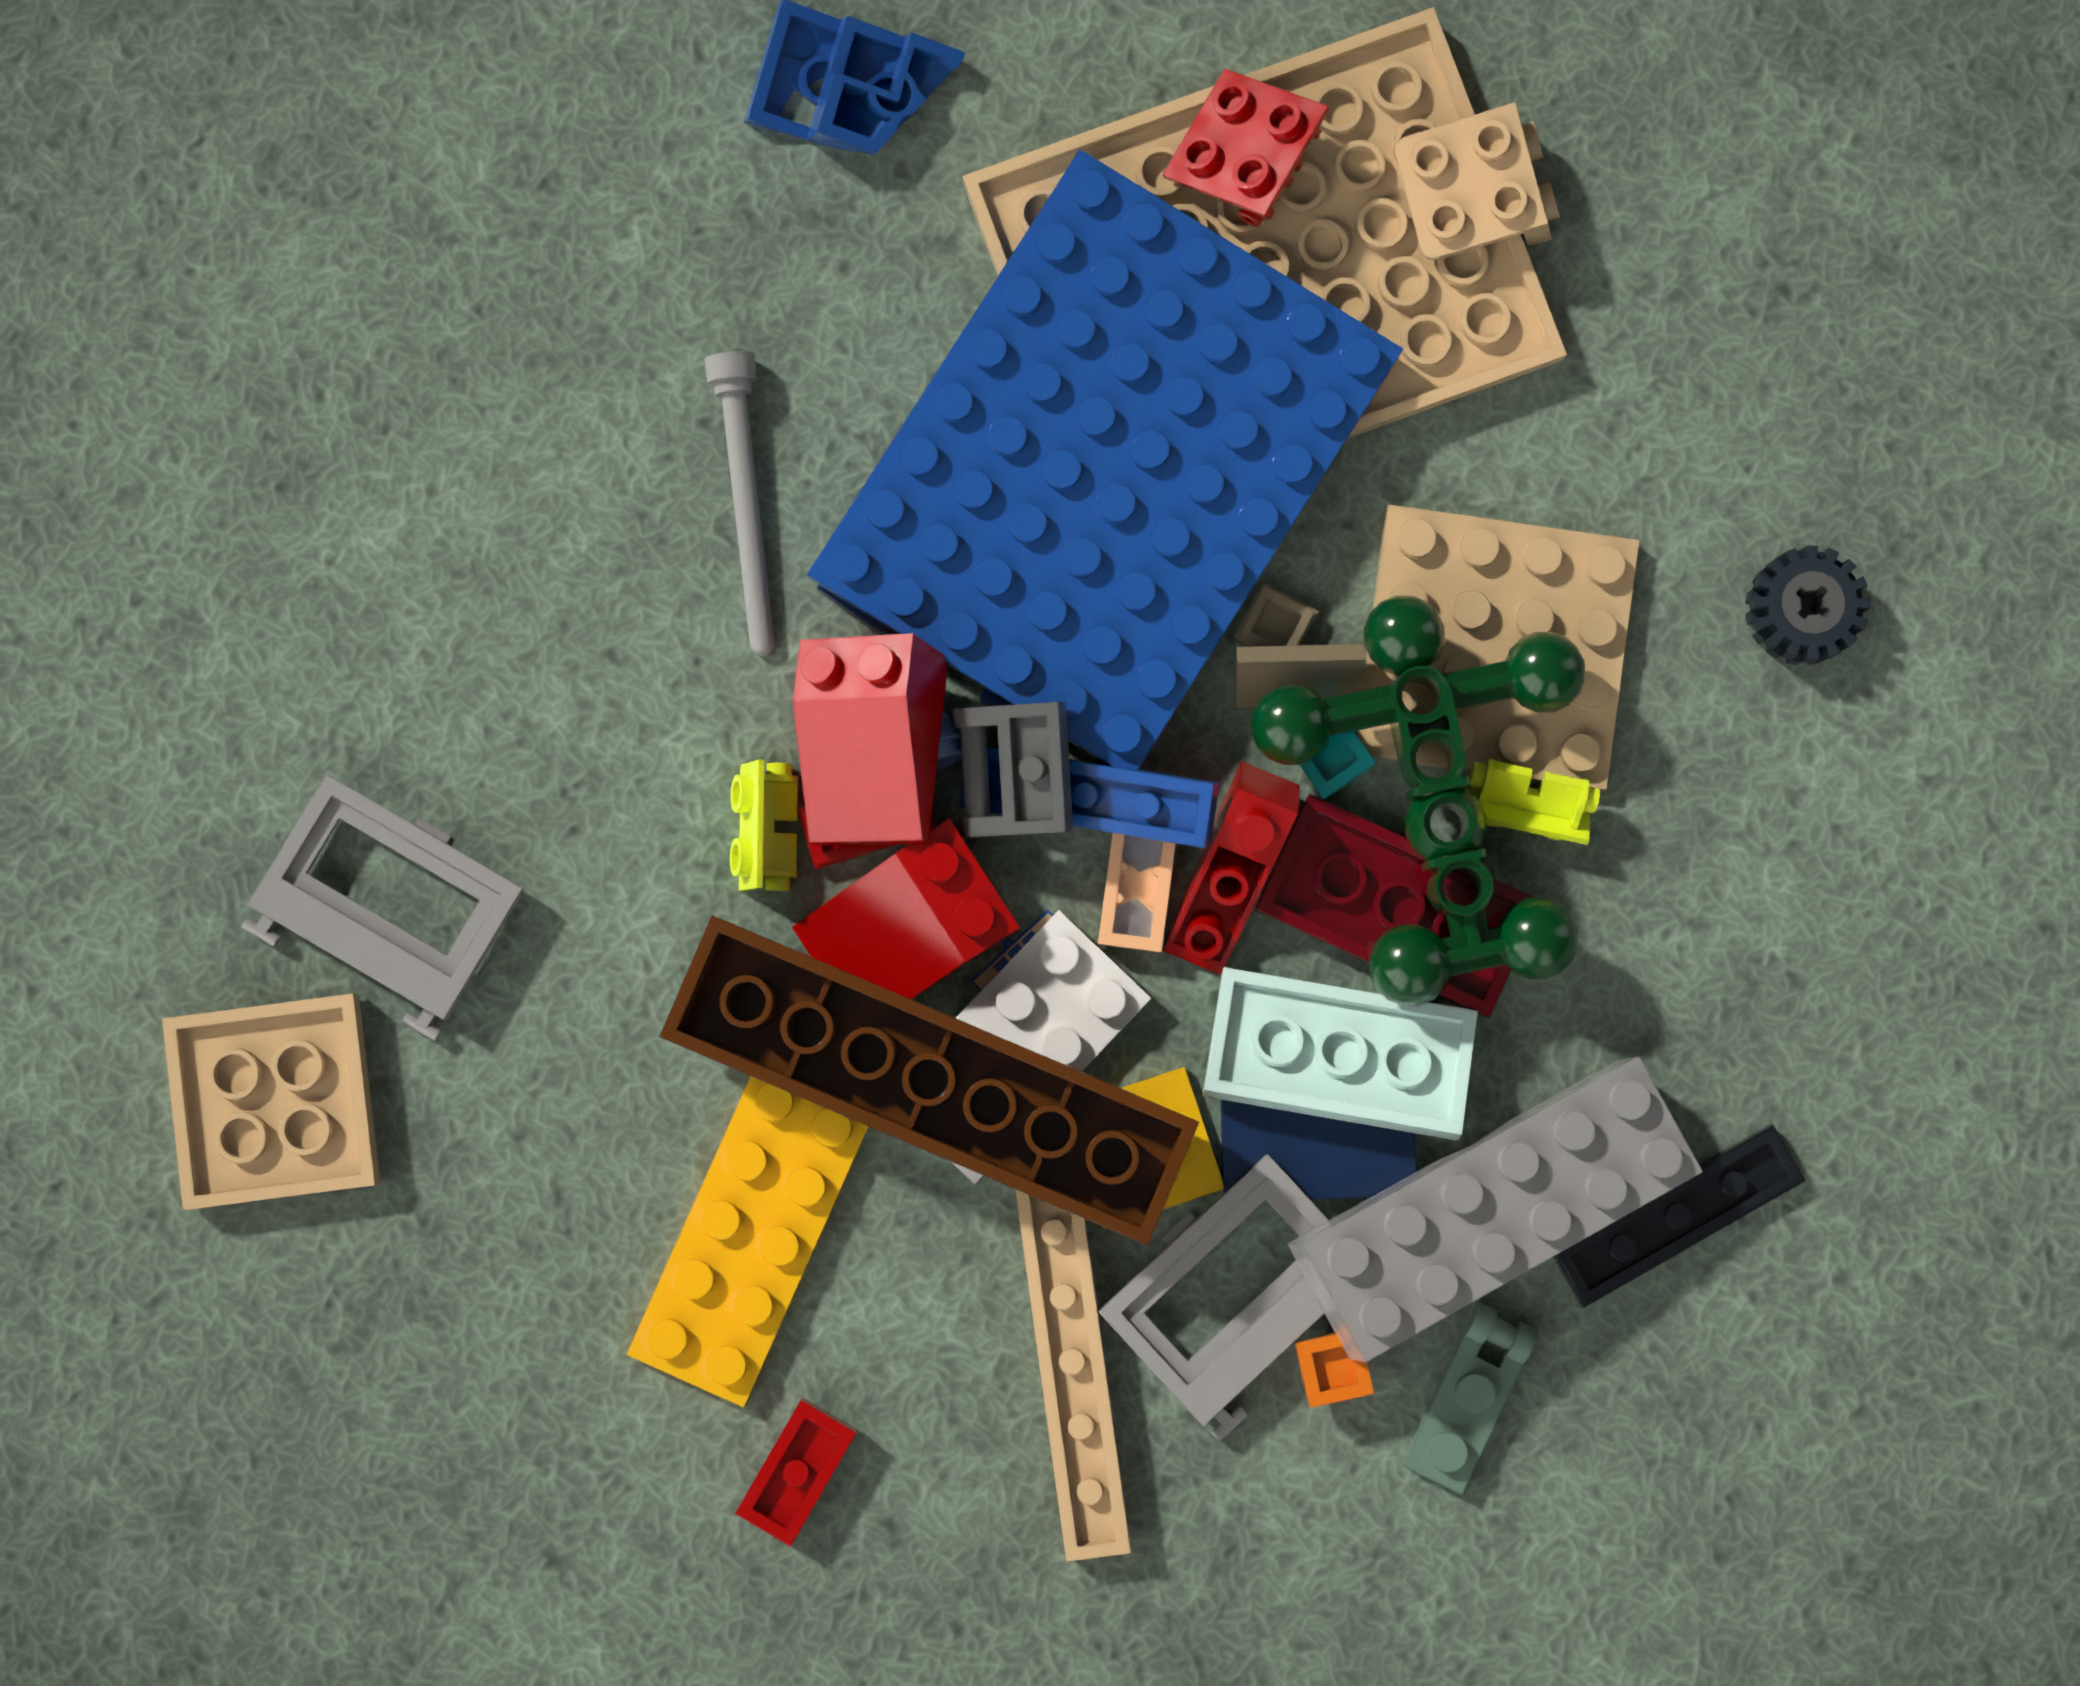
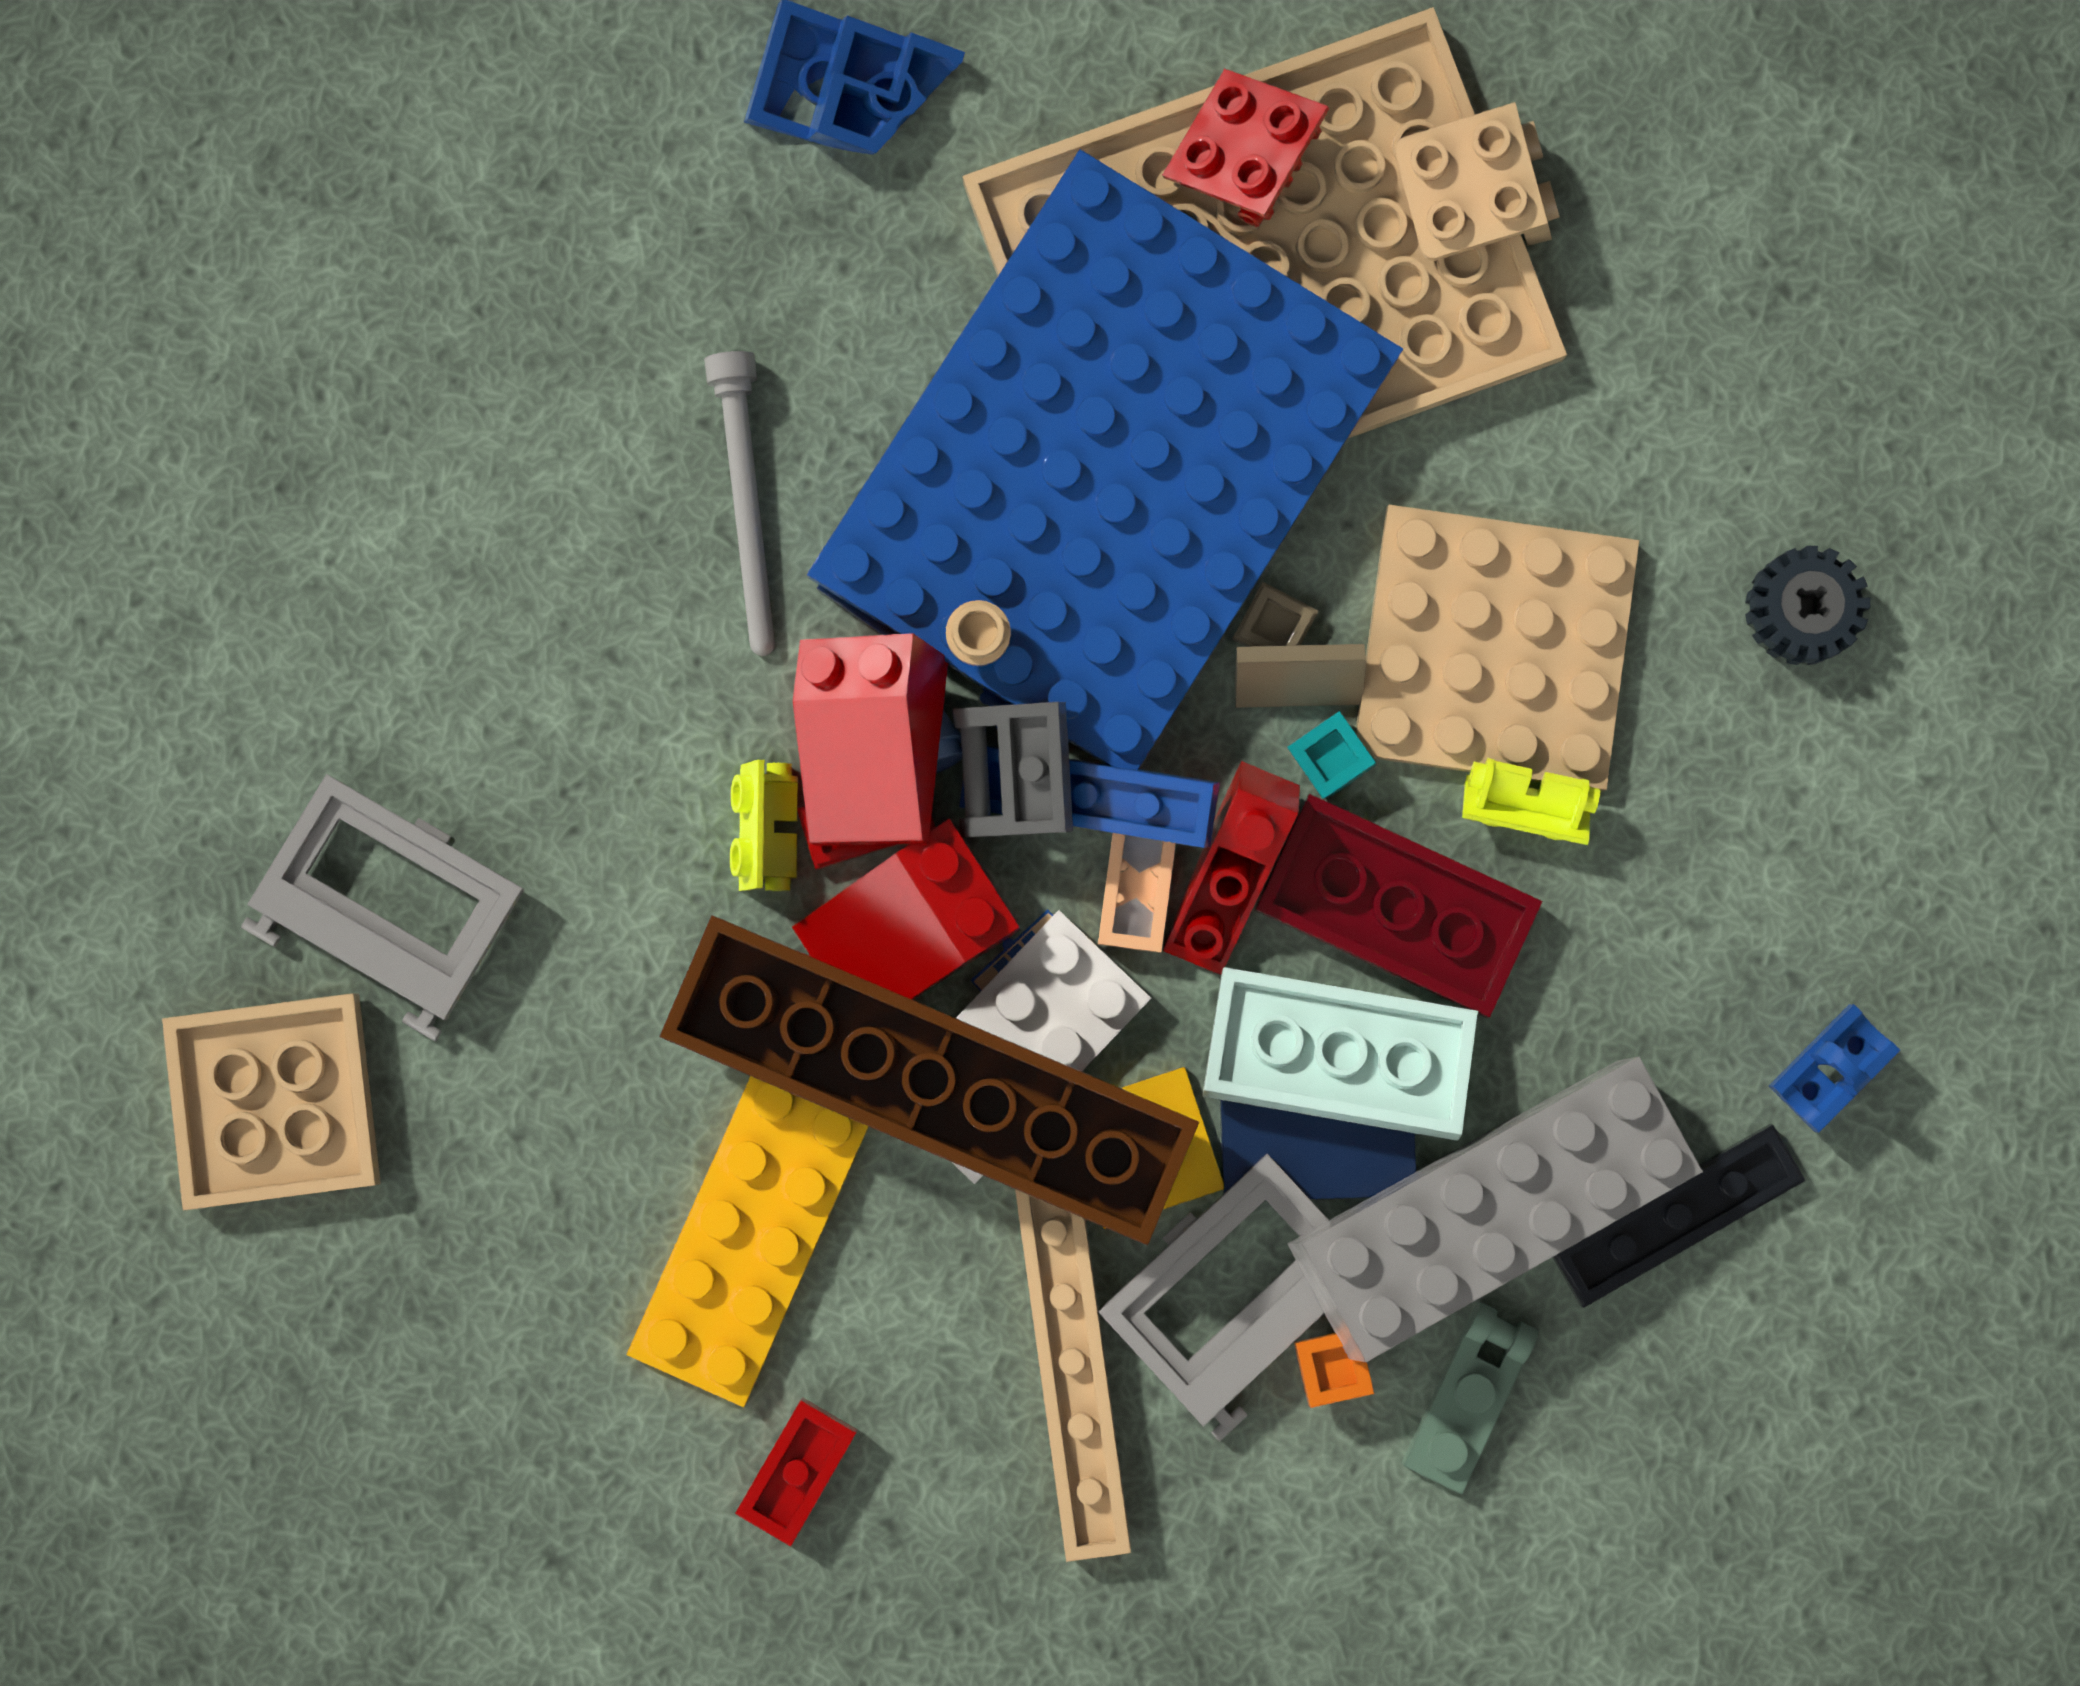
dark green piece [1251,595,1585,1006] -> none
none -> tan plate [946,600,1011,666]
none -> blue hips [1768,1004,1900,1132]

